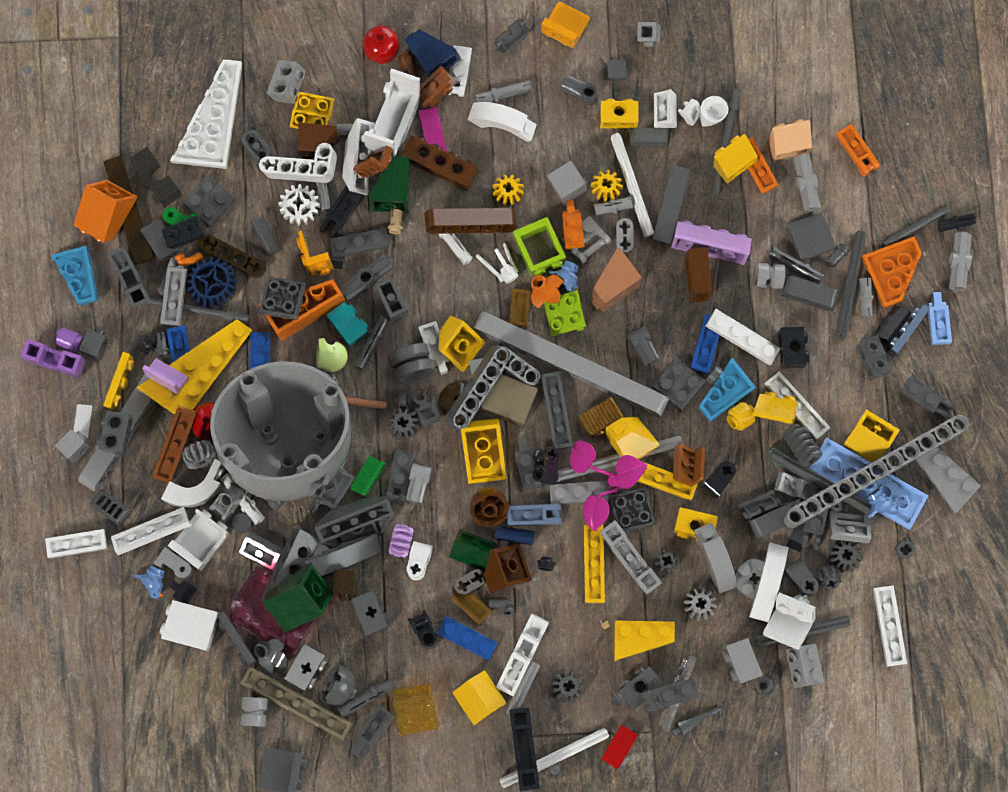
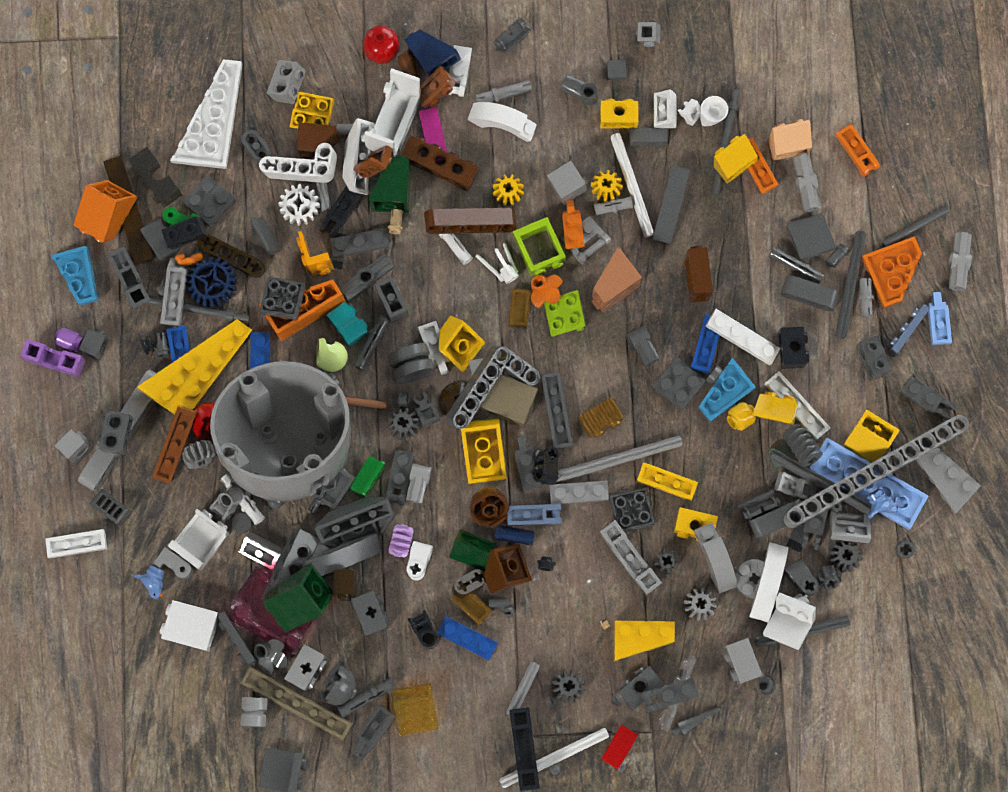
white sticker [74,404,92,438] -> none
yellow plate [103,352,134,411] -> none
white plate [111,507,191,555] -> none
lavender panel [142,358,189,395] -> none
white arch [161,459,225,508] -> none
black tile [170,580,197,604] -> none
yellow slope [452,670,507,725] -> none
light grey beam [473,311,669,417] -> none
white slope [496,614,549,697] -> none
light orange bracket [541,2,590,49] -> none
medium blue animal [548,261,580,292] -> none
dark pink plant [570,441,648,531] -> none
yellow plate [584,524,605,603] -> none
yellow slope [605,417,660,460] -> none
light grey beam [616,218,634,255] -> none
lavender slope [671,220,752,265] -> none
dark orange bracket [673,443,705,487] -> none
black piece [702,462,736,499] -> none
light grey wheel [755,263,785,289] -> none
light grey bracket [786,644,824,688] -> none
black tile [873,305,911,343] -> none
white plate [873,585,907,667] -> none
black axle [937,213,976,233] -> none

